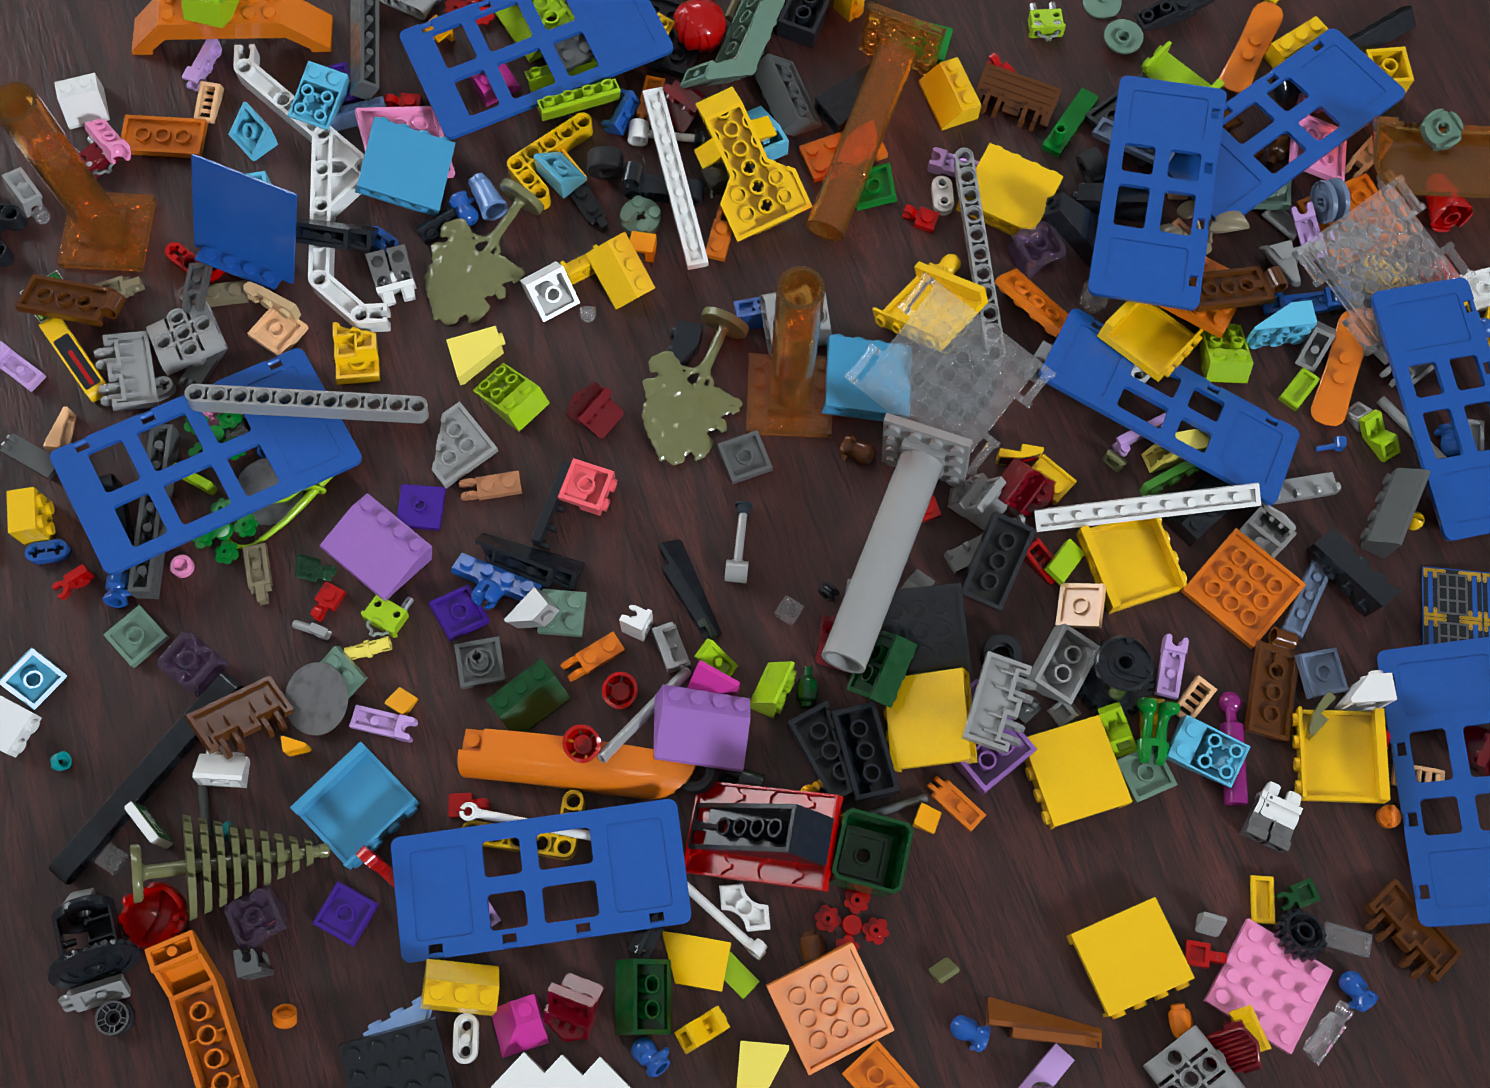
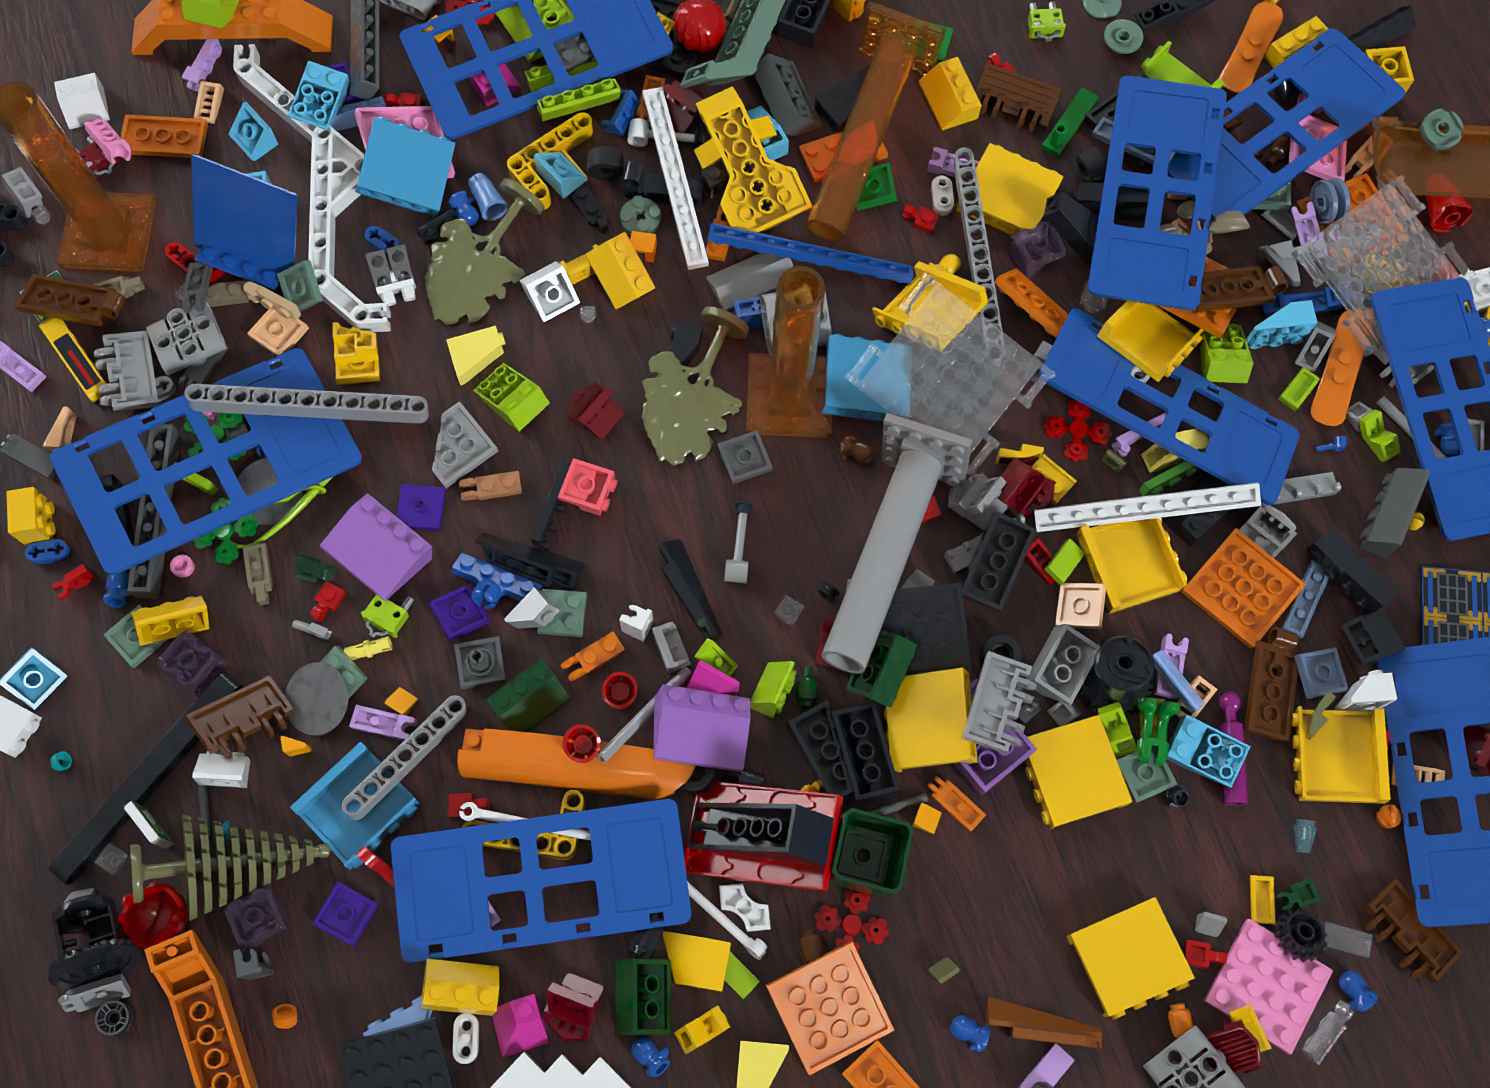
black wedge [296,218,378,252] -> none
hips [1240,781,1303,853] -> none
none -> yellow slope [131,596,209,646]
none -> sand green plate [277,260,323,312]
none -> light grey beam [342,695,467,820]
none -> light grey slope [706,252,798,311]
none -> blue plate [708,223,913,284]
none -> red plant [1043,400,1112,462]
none -> light blue slope [1153,650,1205,713]
none -> black plate [1166,784,1190,810]
none -> clear light blue cone [1293,819,1318,853]
none -> black slope [1341,610,1406,669]

